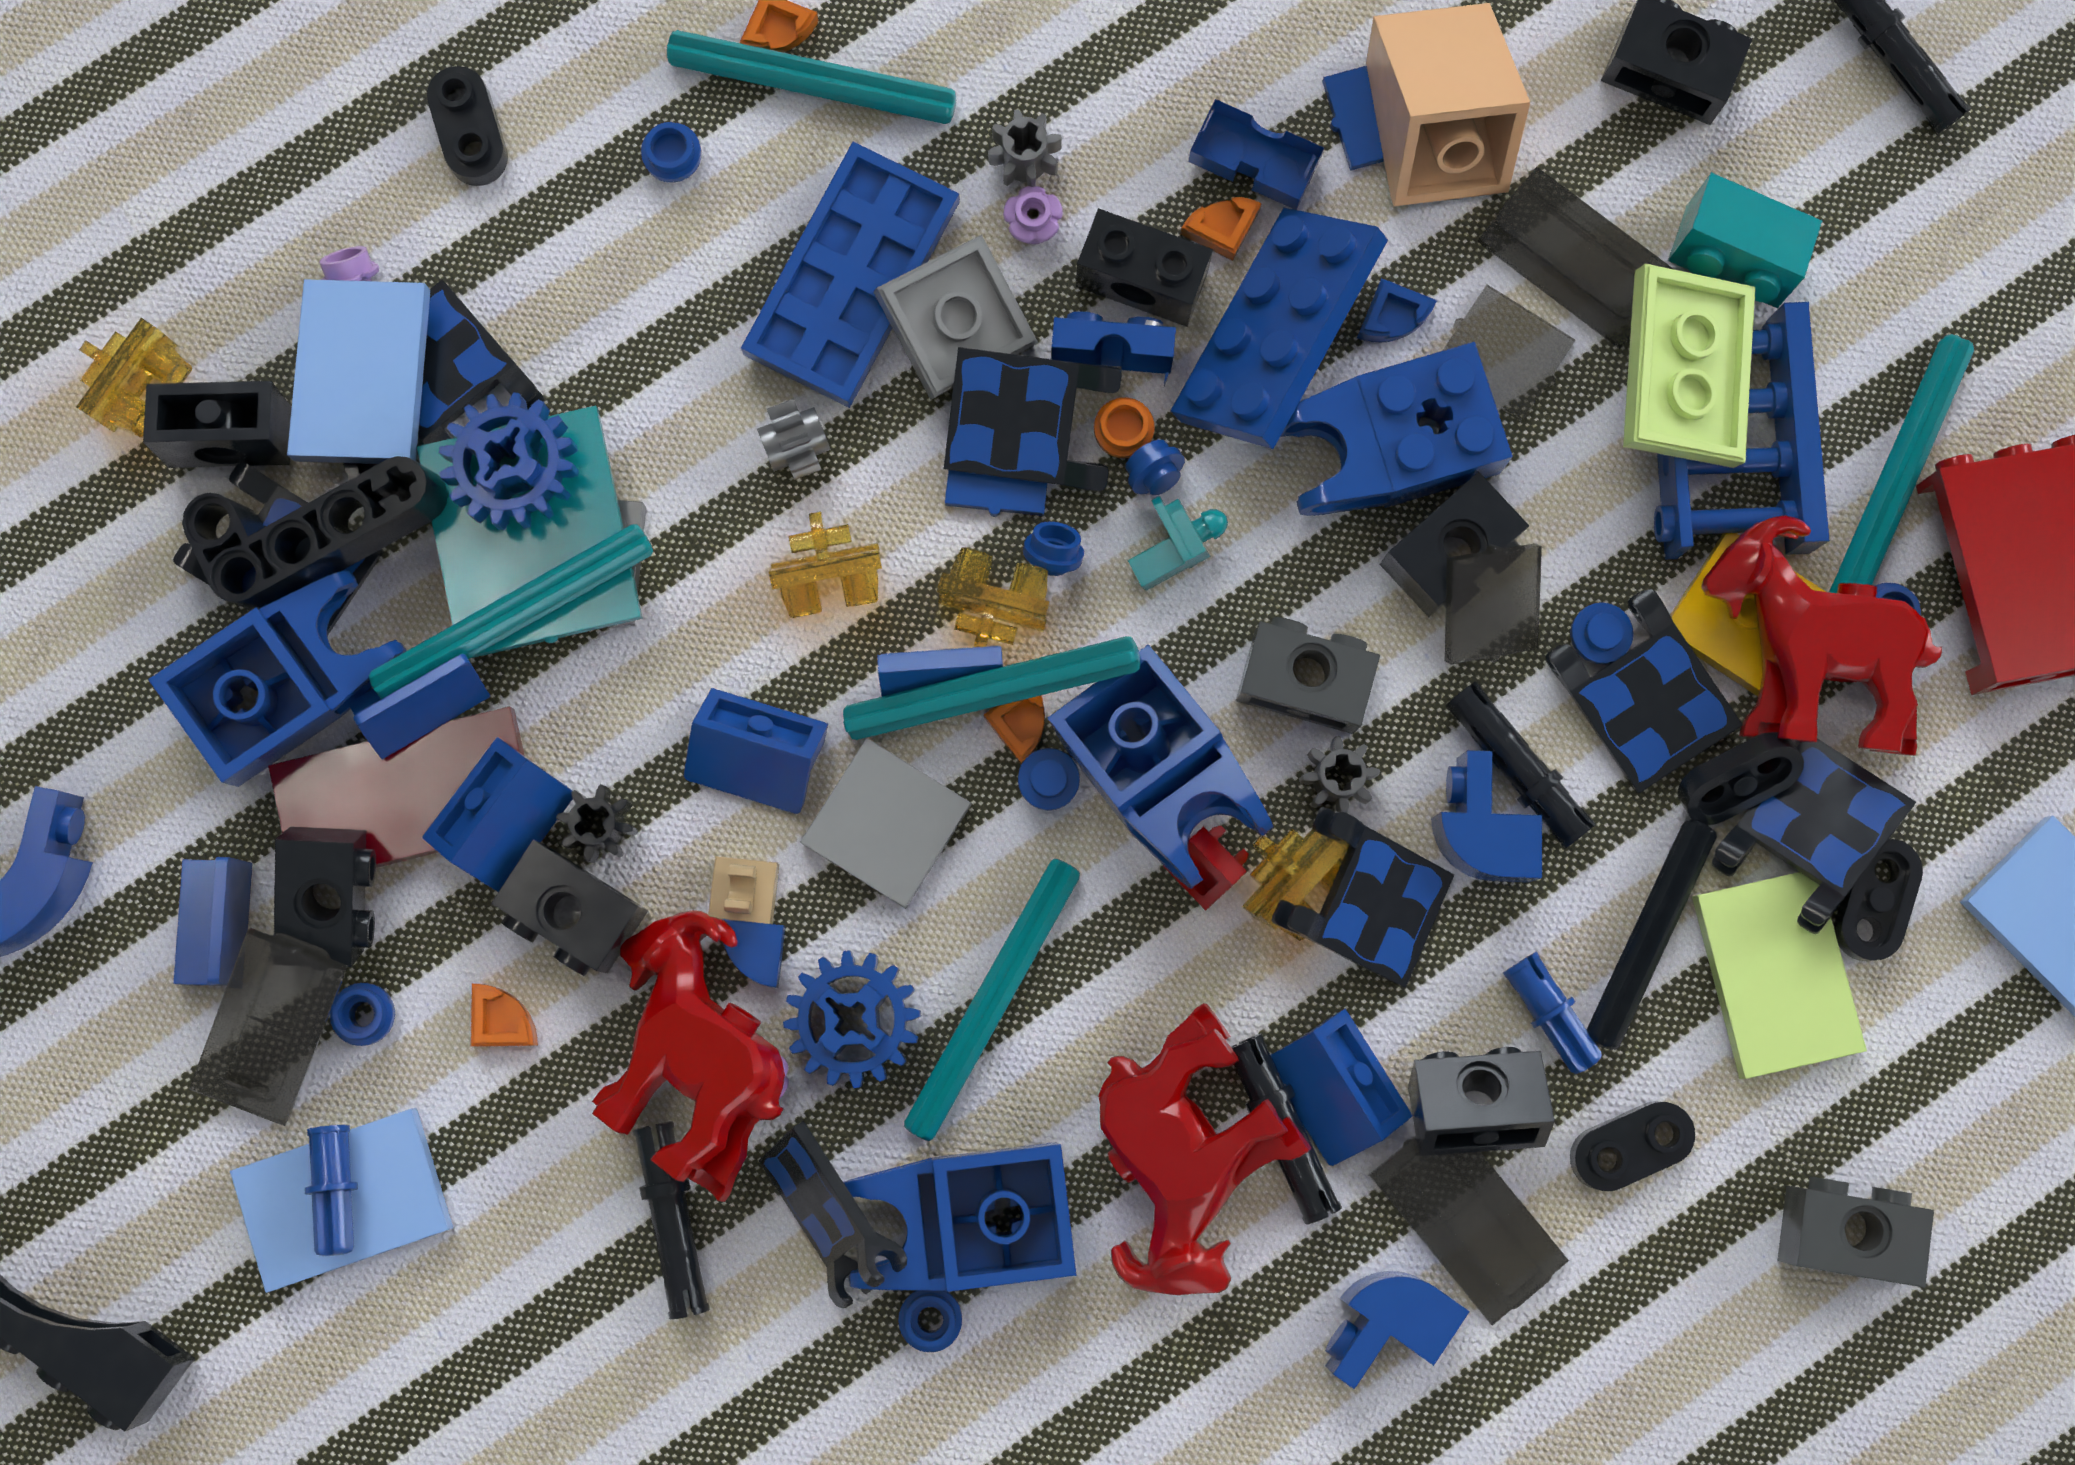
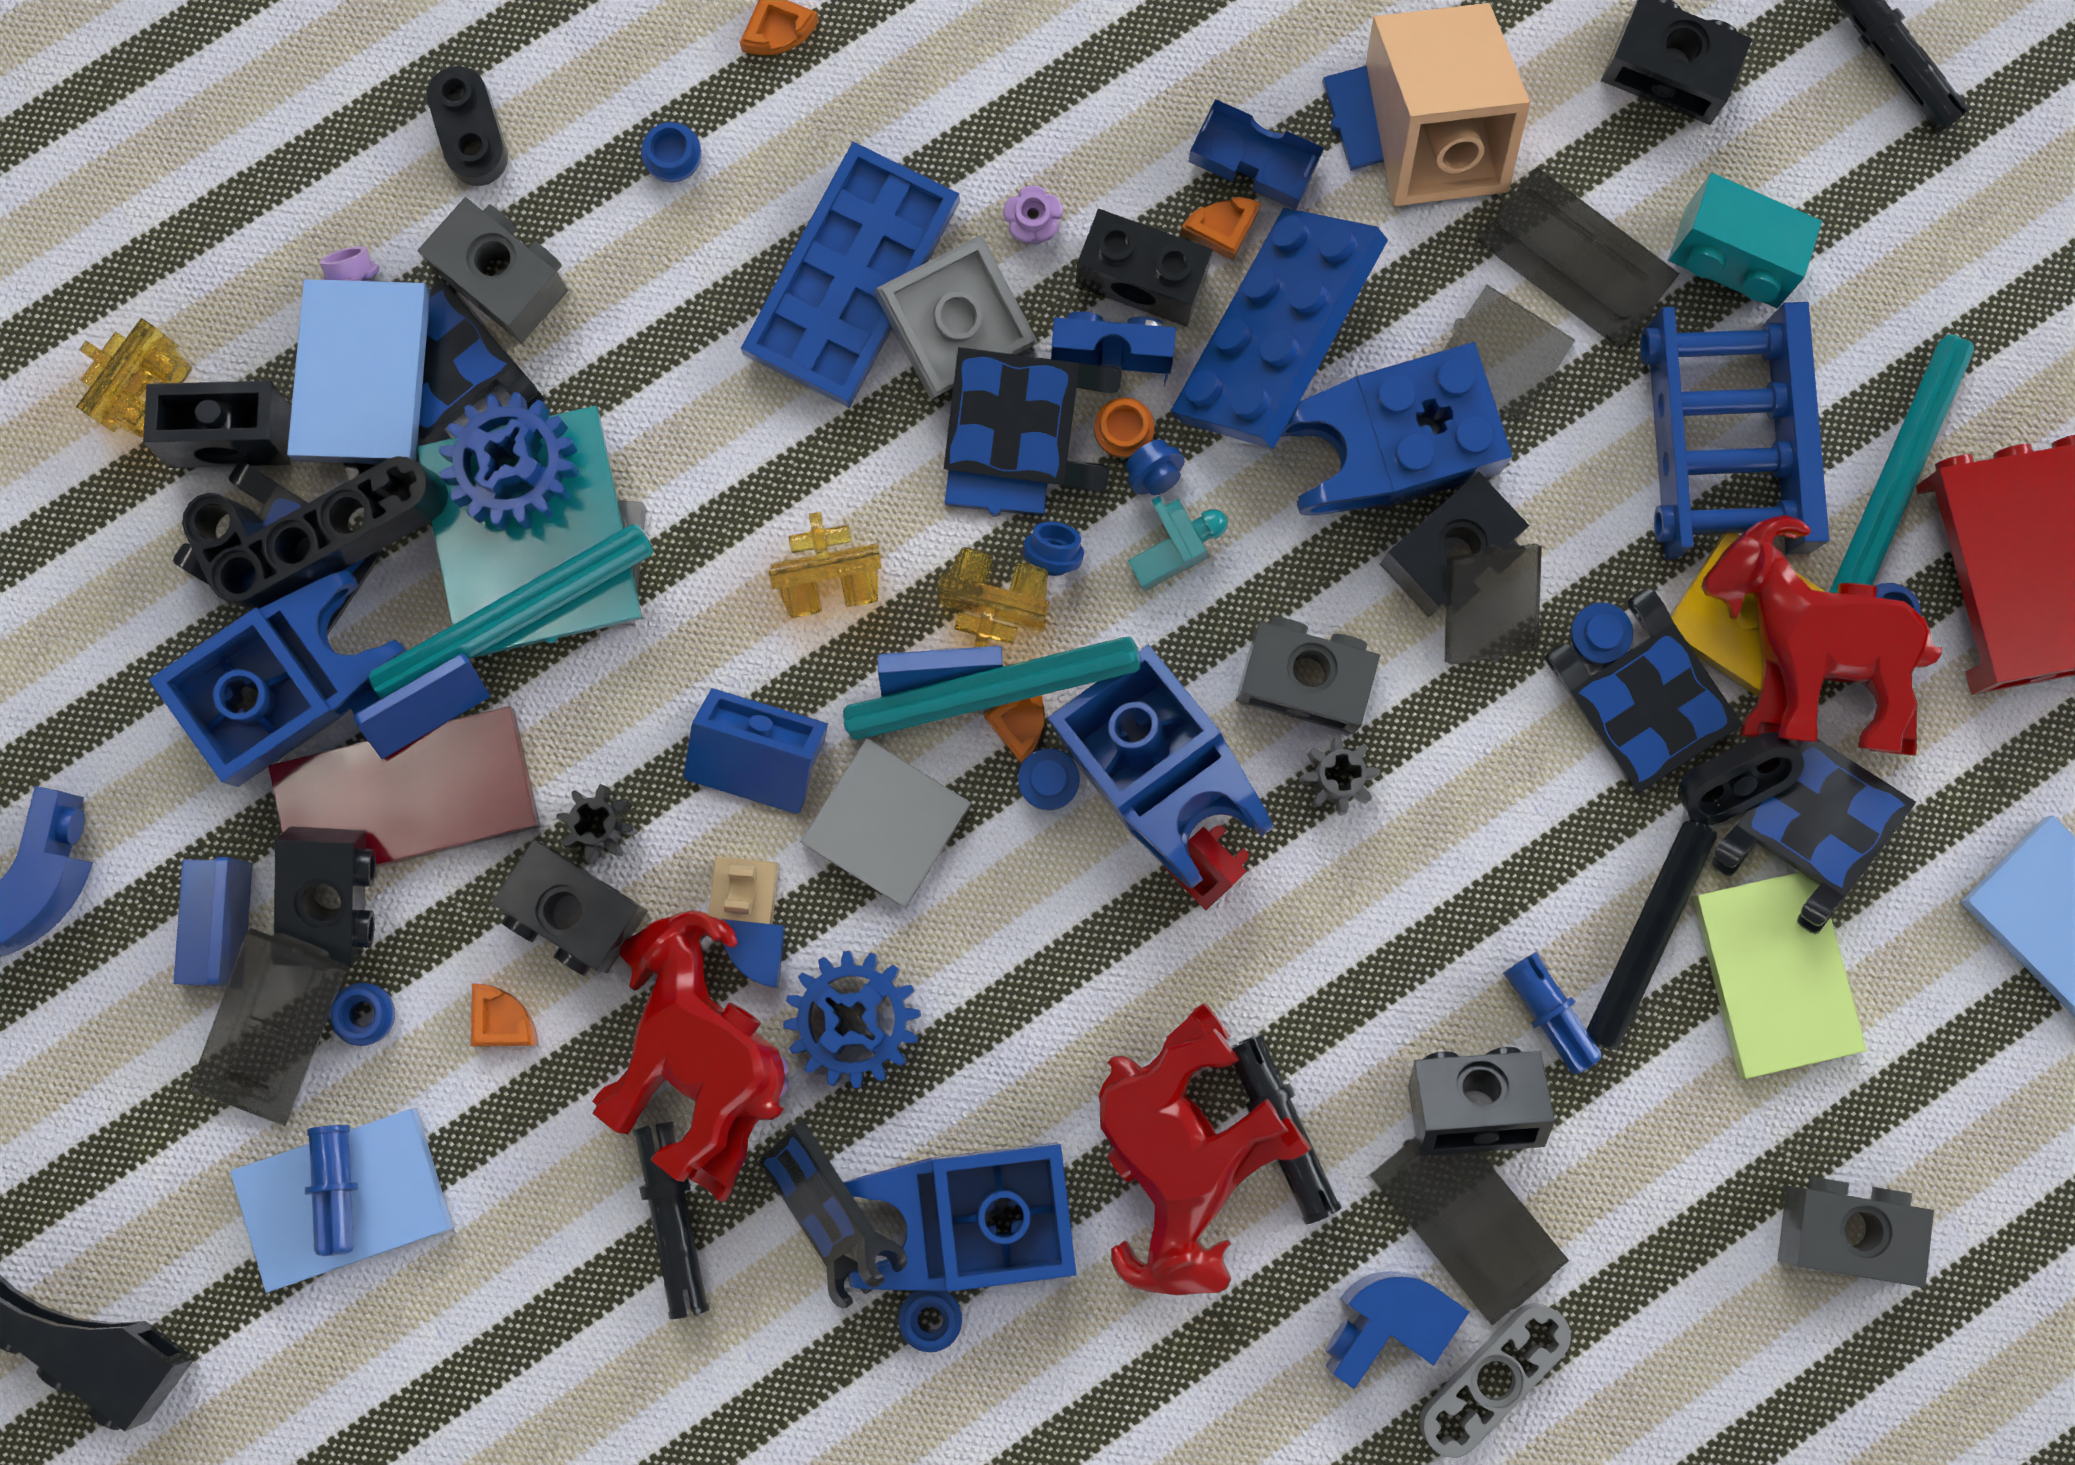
blue panel [422,737,573,892] -> none
teal axle [667,30,956,124] -> none
flat silver gear [757,398,831,480] -> none
teal axle [904,858,1080,1141] -> none
flat silver gear [988,109,1062,187] -> none
clear yellow hips [1242,828,1348,941] -> none
blue panel [1271,1009,1413,1166] -> none
black flag [1272,807,1454,988] -> none
blue tile [1357,278,1437,343] -> none
blue brick [1431,750,1542,883] -> none
black pin [1445,681,1596,849] -> none
black plate [1570,1101,1695,1191] -> none
yellowish green tile [1623,264,1755,468] -> none
black plate [1834,839,1923,961] -> none
none -> dark grey brick [417,197,569,344]
none -> light grey beam [1419,1303,1571,1458]

